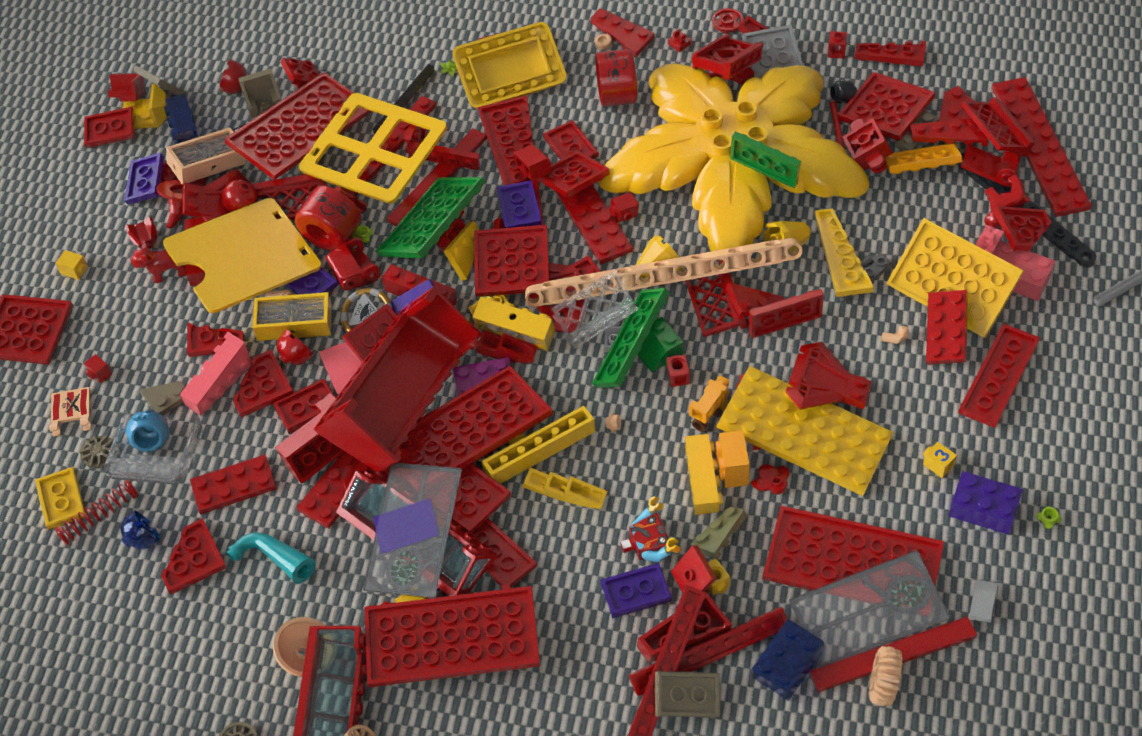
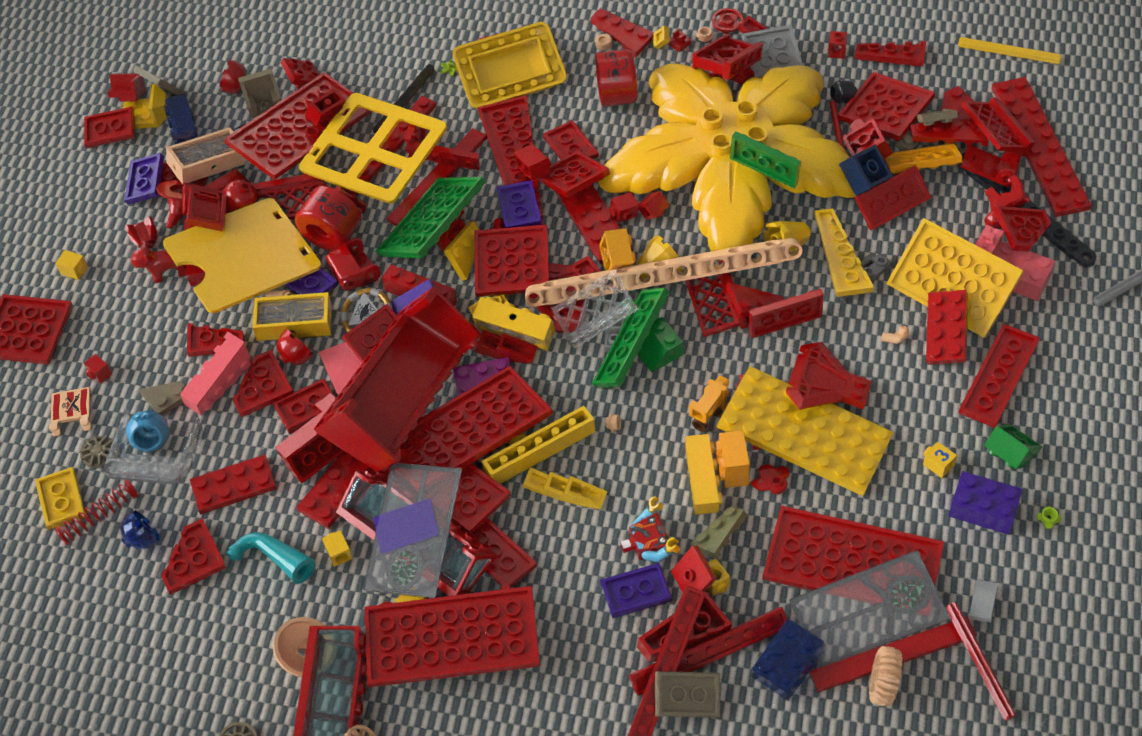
lime plate [353,225,374,243] -> none
red brick [666,355,690,387] -> none
none -> red container [186,188,226,232]
none -> red brick [305,88,346,127]
none -> yellow brick [322,530,353,567]
none -> light orange brick [599,228,636,271]
none -> red brick [639,191,669,220]
none -> yellow plate [653,26,670,49]
none -> light nougat plate [696,27,713,42]
none -> dark blue brick [839,144,893,196]
none -> red plate [854,165,931,230]
none -> dark tan wing [917,109,958,125]
none -> axle [946,602,1016,721]
none -> yellow axle [958,37,1062,64]
none -> green slope [984,424,1043,469]

